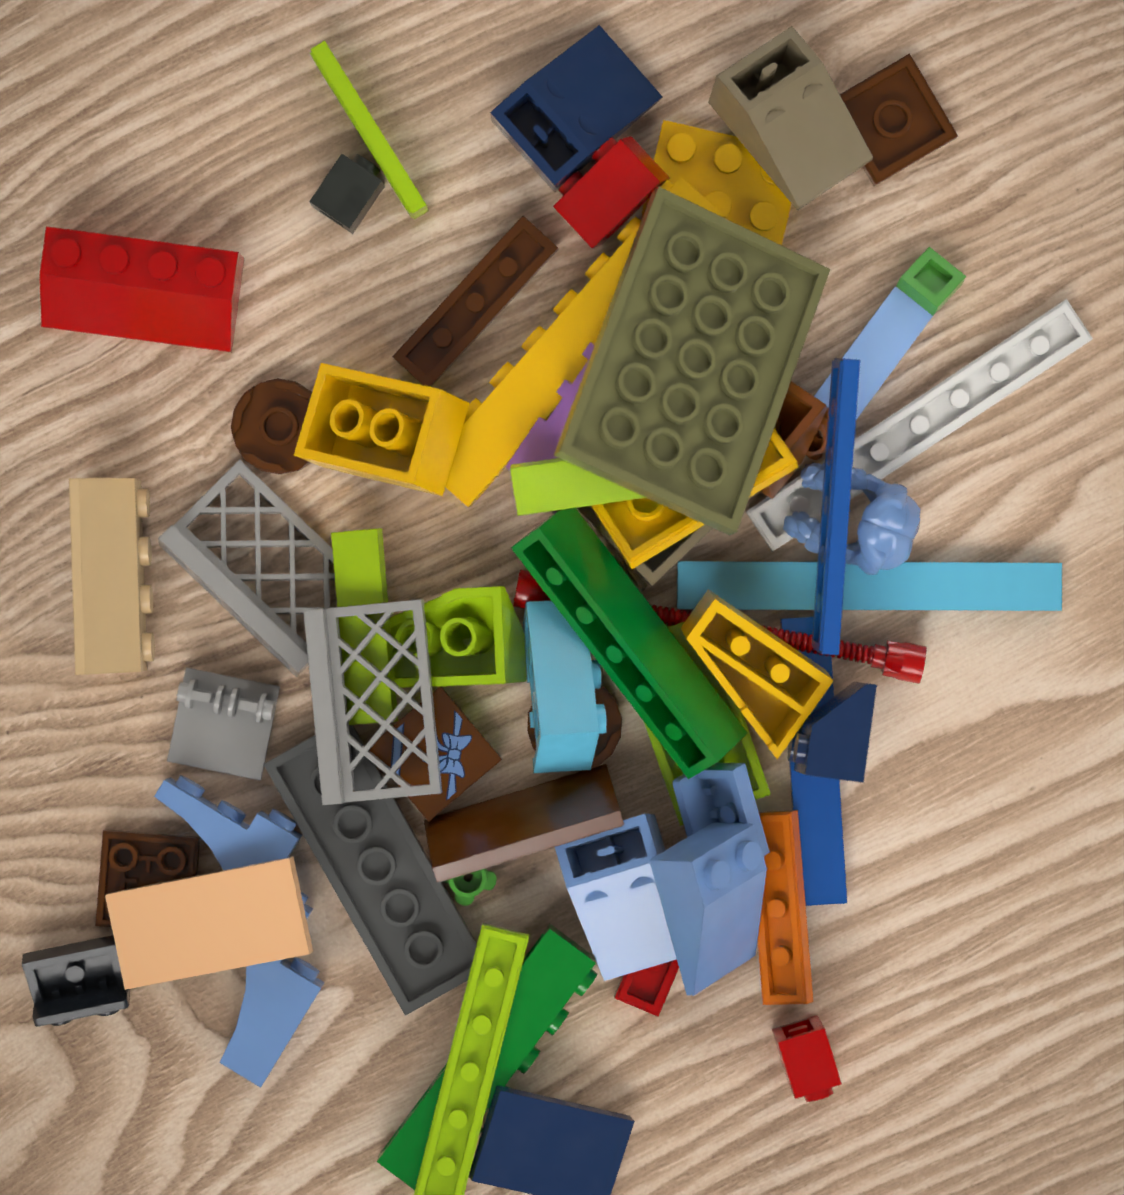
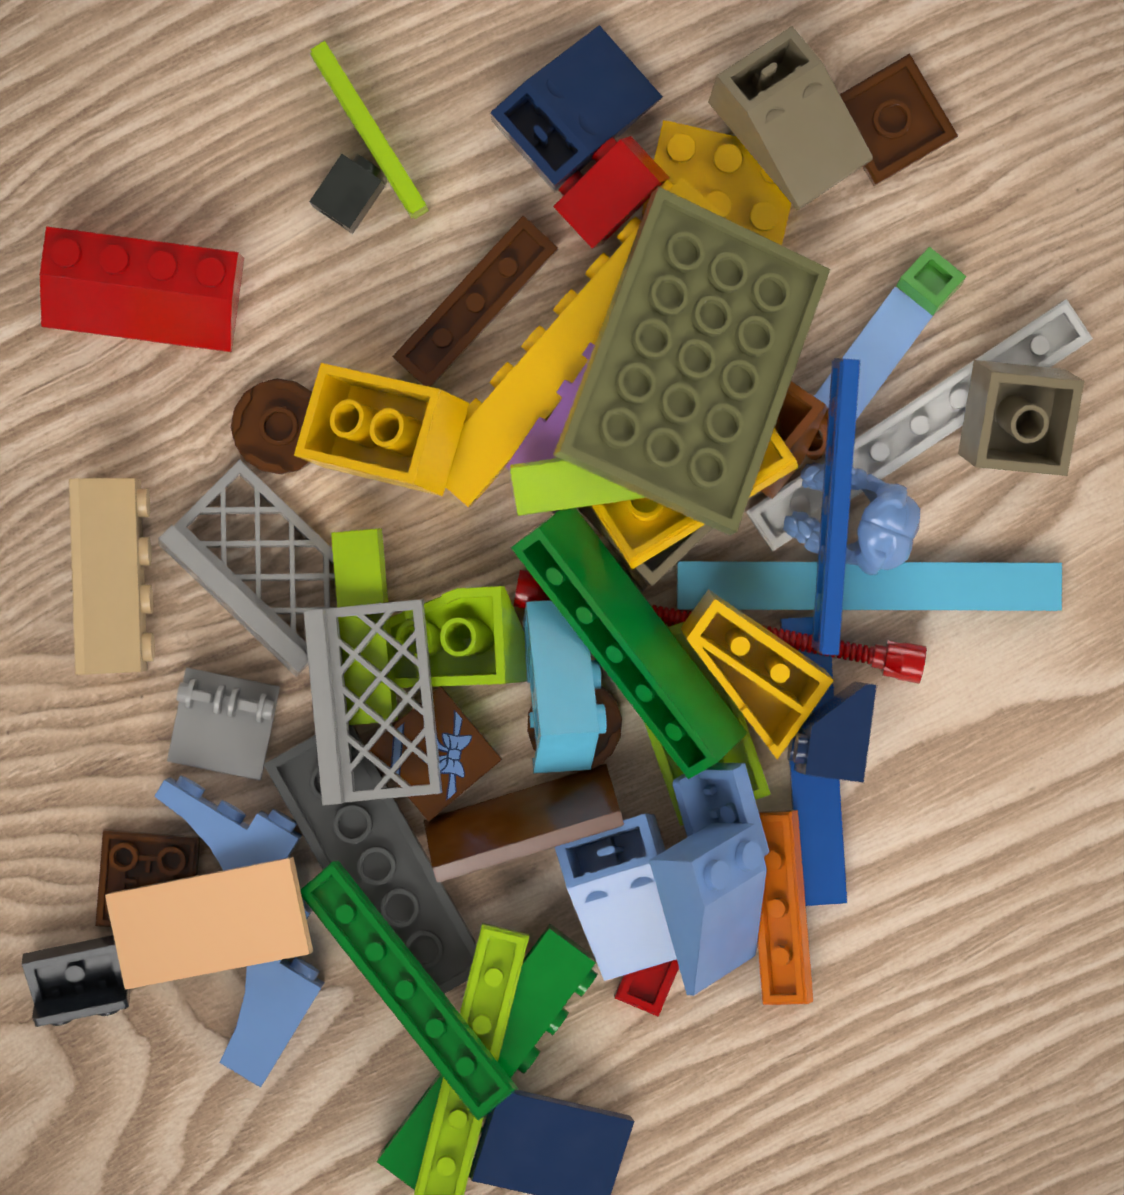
bright green plate [443,868,497,906] -> none
red brick [772,1015,842,1102] -> none
none -> green tile [300,860,518,1121]
none -> dark tan brick [958,360,1084,476]

